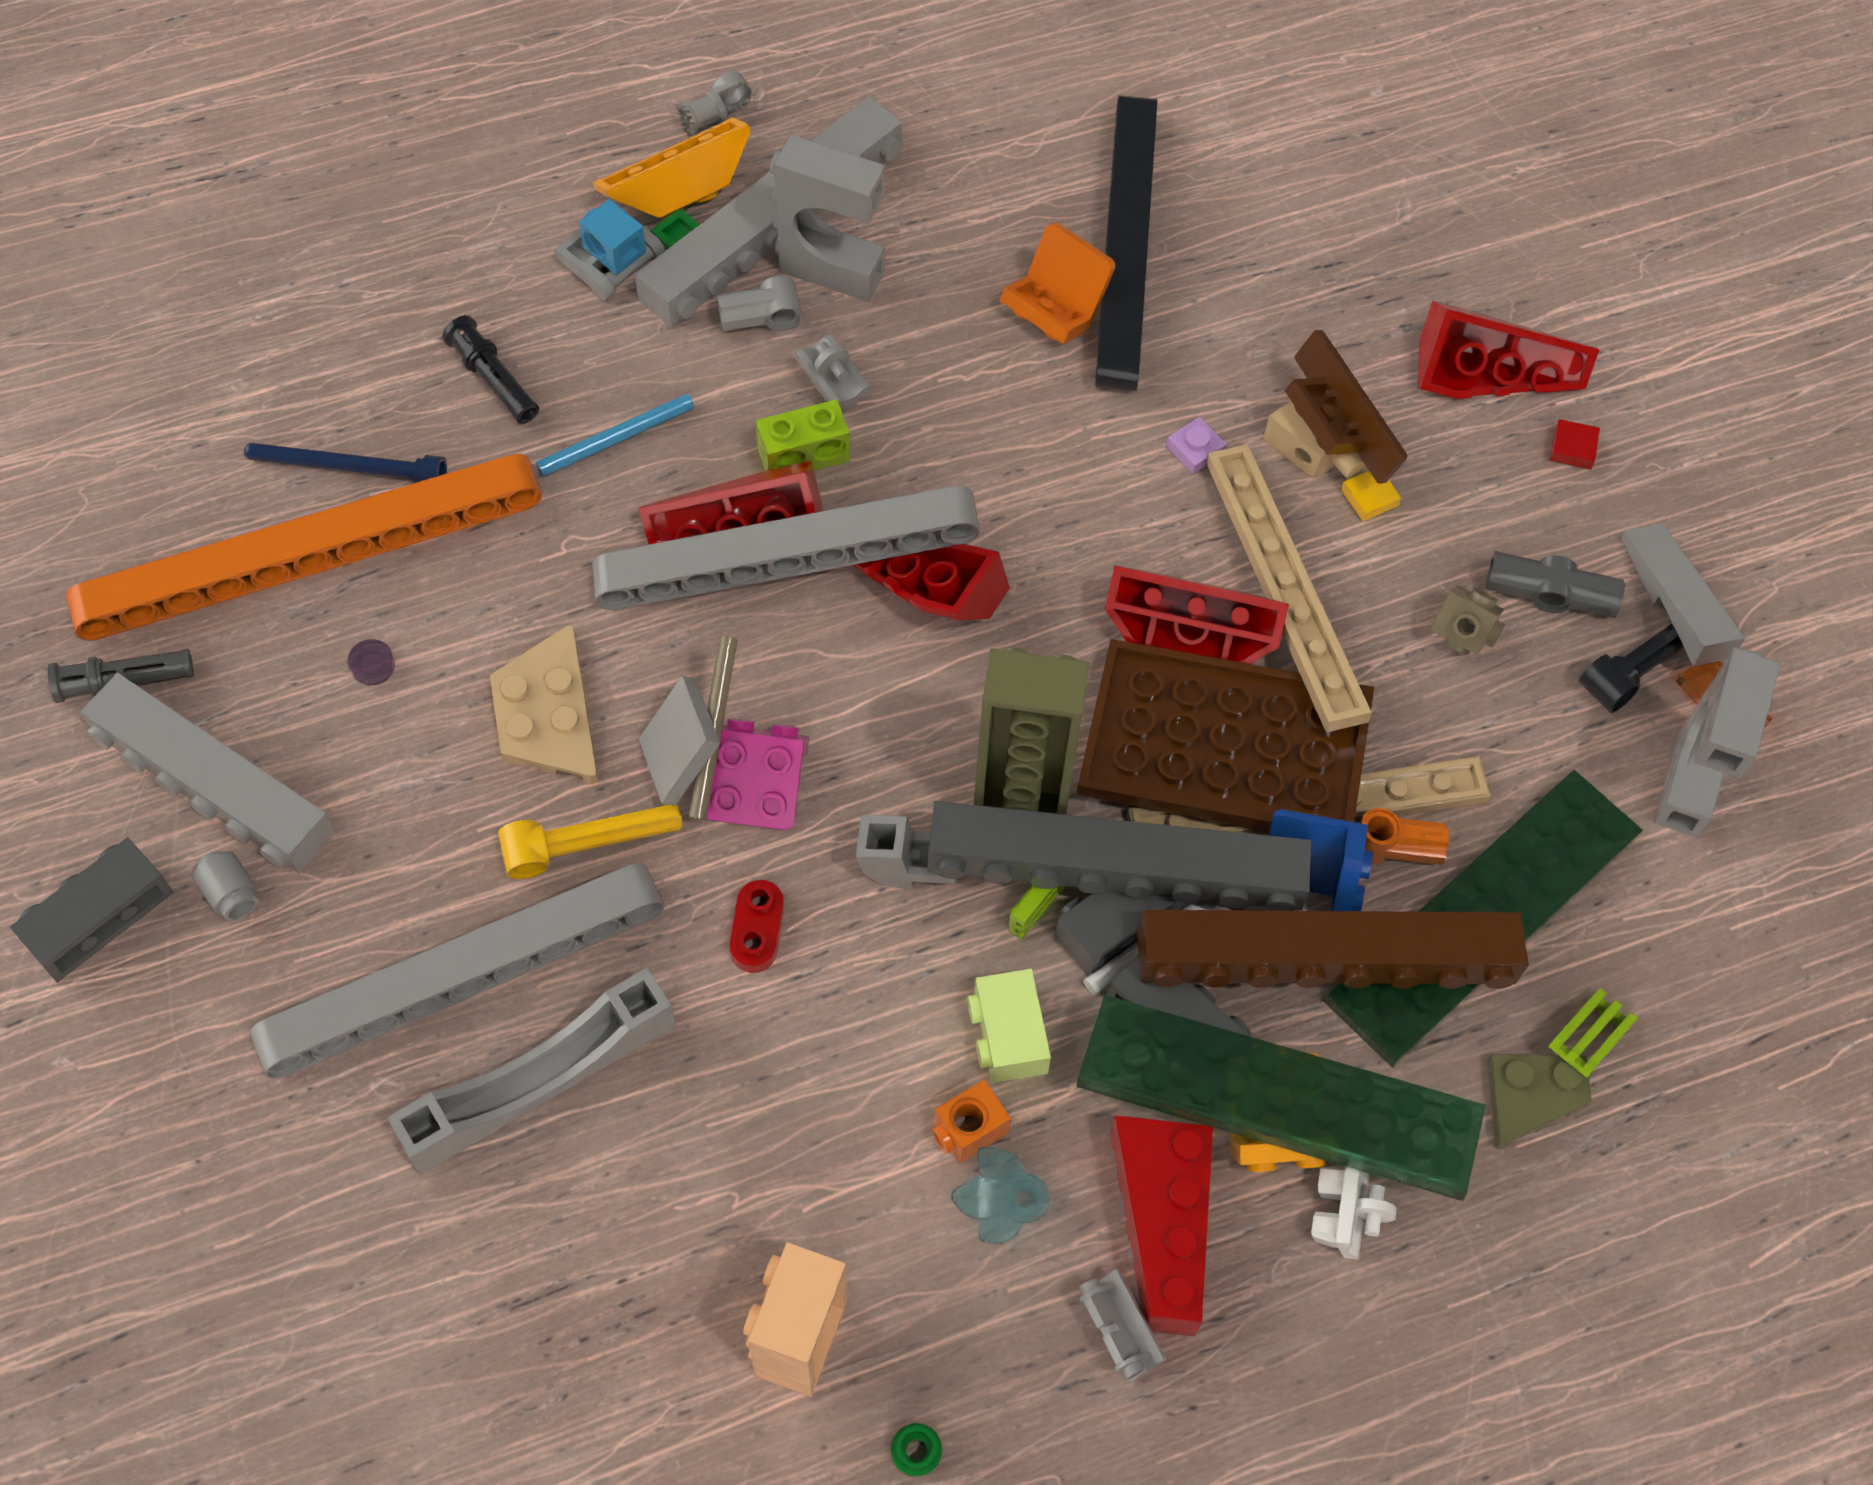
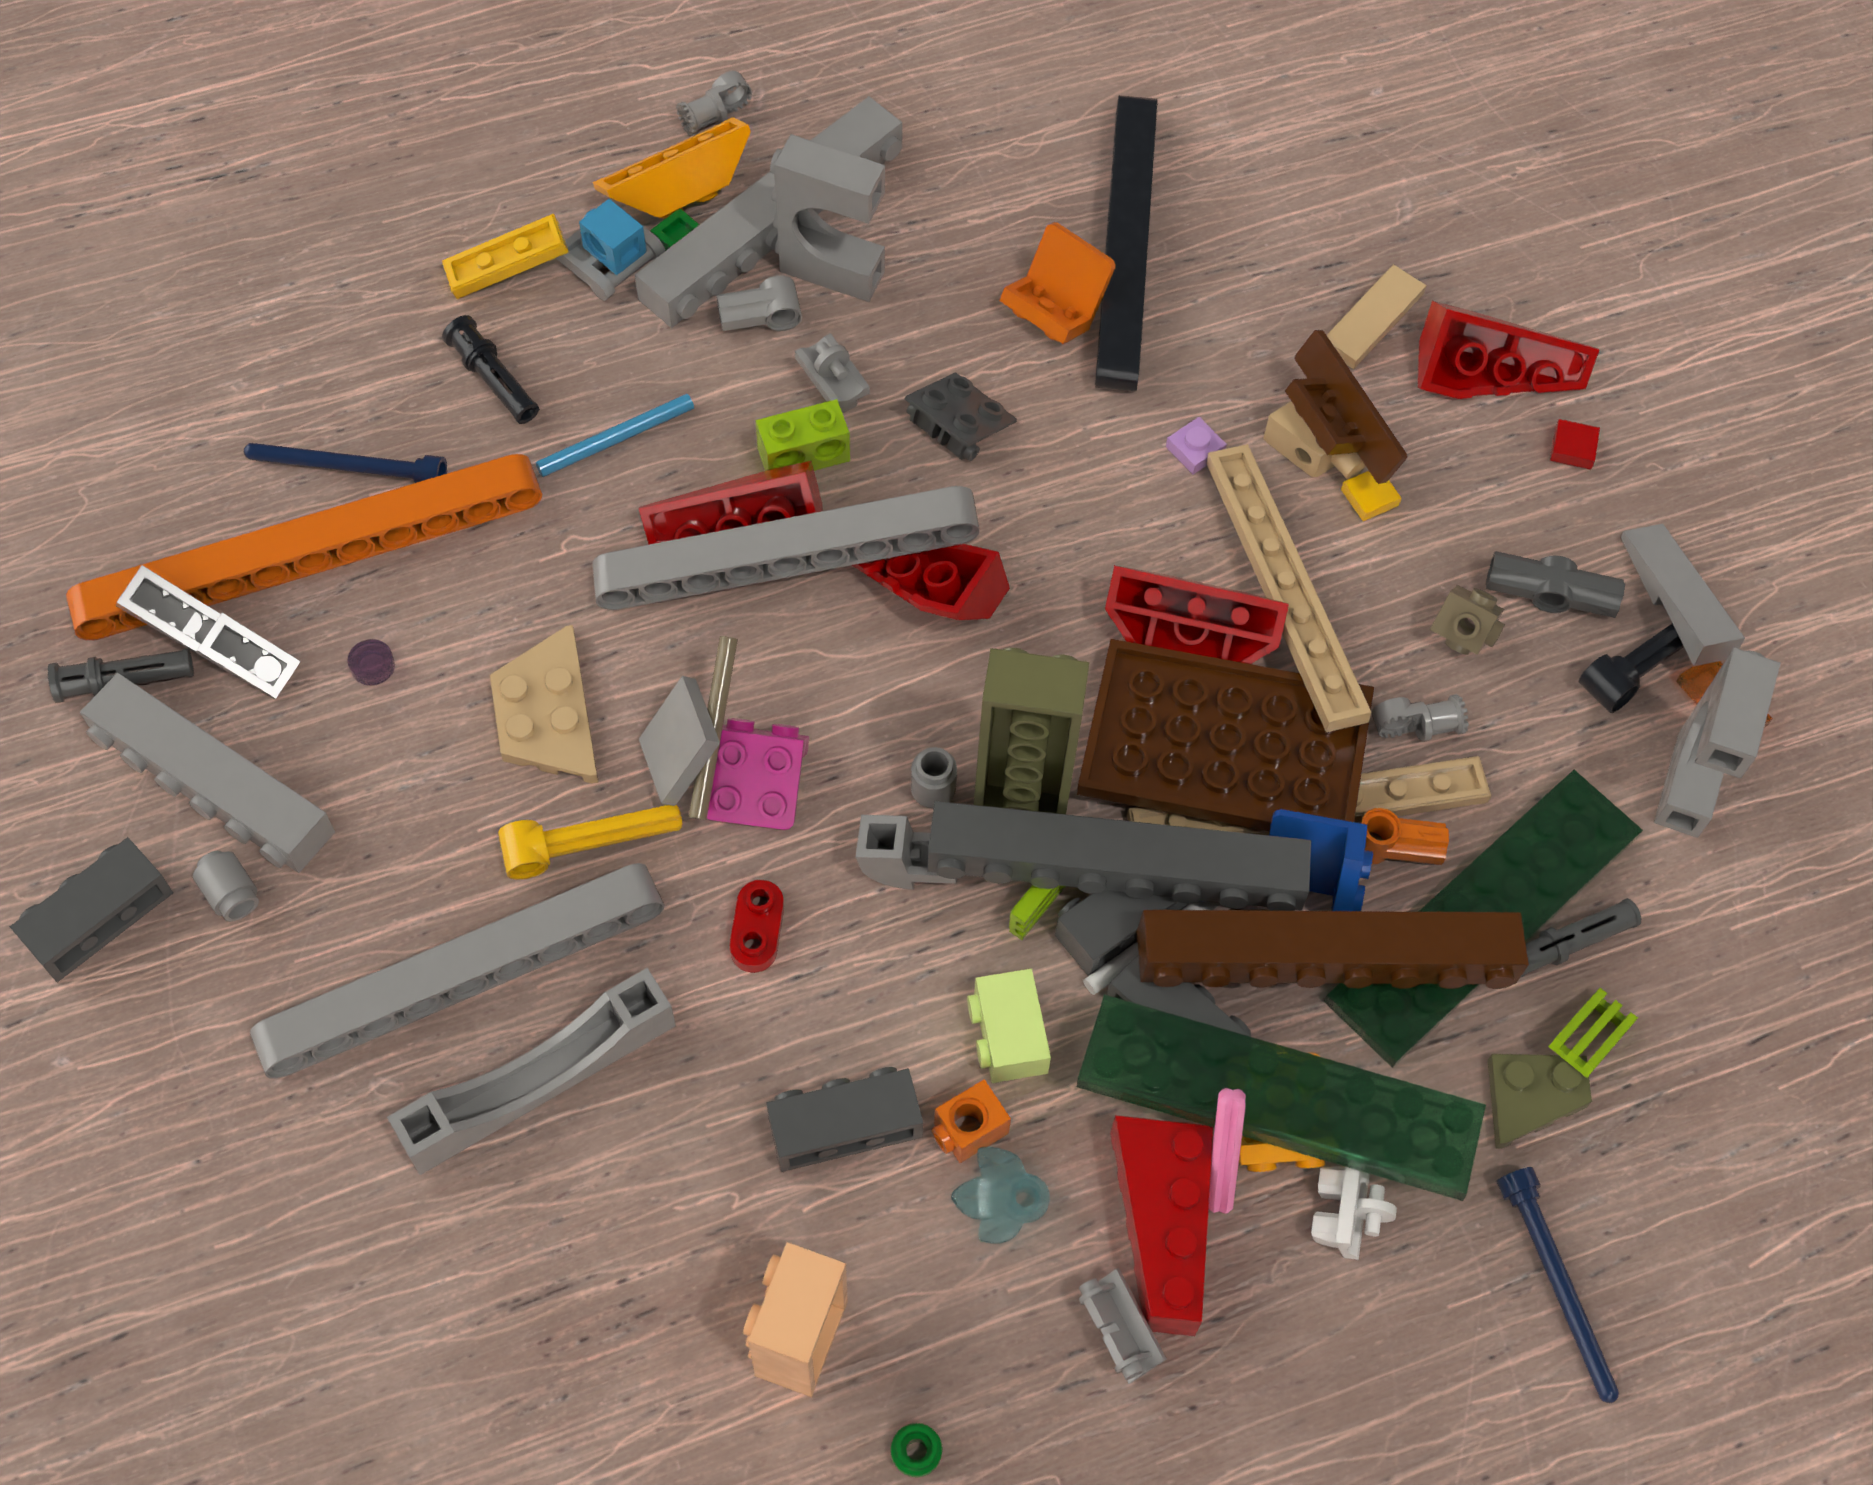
none -> slope [116,565,300,699]
none -> yellow tile [442,213,569,299]
none -> dark grey brick [766,1067,923,1172]
none -> dark grey hinge [905,372,1017,461]
none -> light grey brick [911,747,957,808]
none -> bright pink axle [1209,1088,1246,1214]
none -> tan tile [1327,264,1427,369]
none -> light grey connector [1372,694,1469,742]
none -> dark blue piece [1496,1167,1619,1403]
none -> dark grey pin [1520,898,1641,978]

